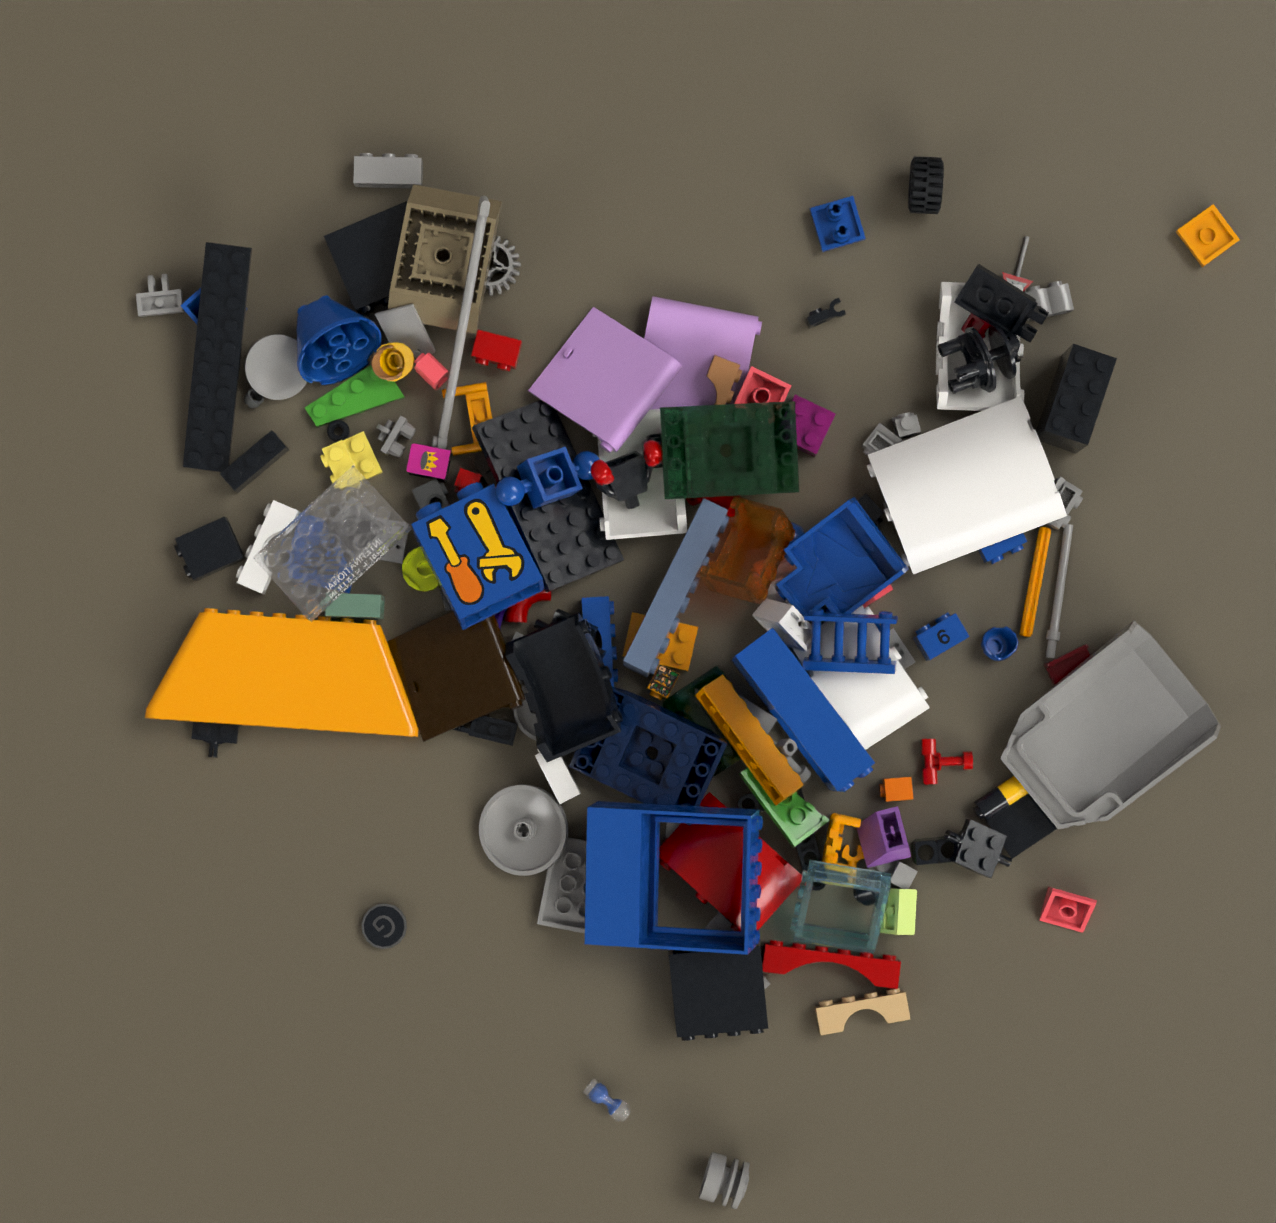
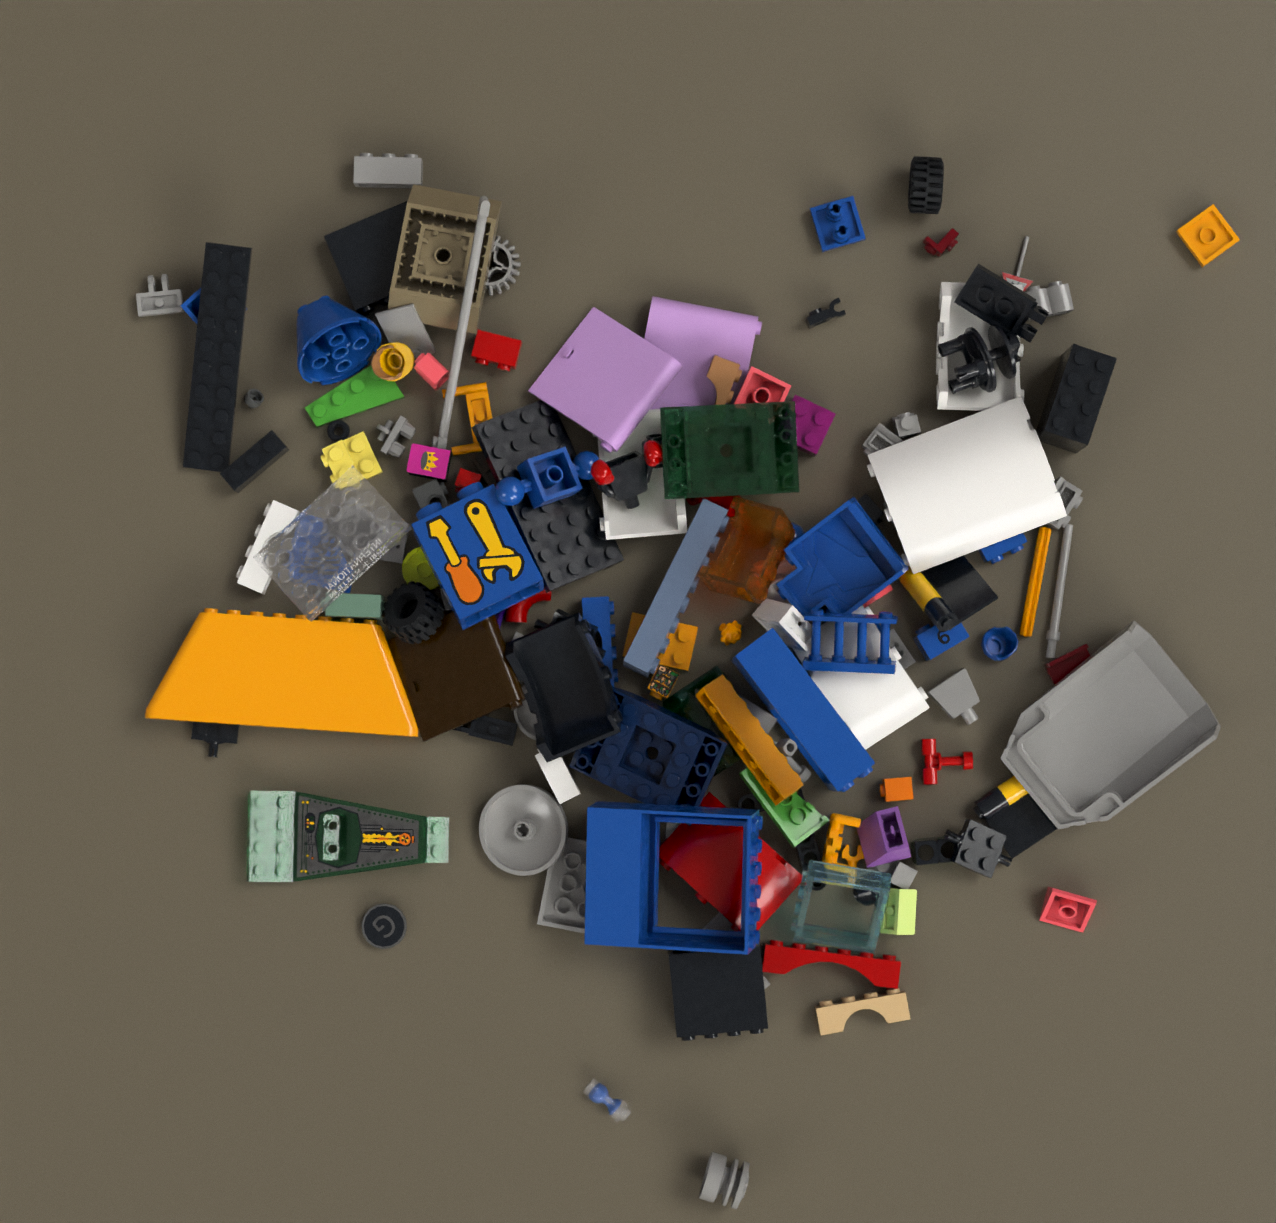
black brick [174,516,246,581] -> none
light grey piece [244,334,307,400] -> none
dark red tile [961,313,991,338] -> none
none -> clear green wing [247,790,449,882]
none -> black tyre [382,581,445,644]
none -> light orange plant [719,620,742,646]
none -> black door [899,555,998,632]
none -> dark red bracket [922,228,959,257]
none -> light grey torso [927,668,980,725]

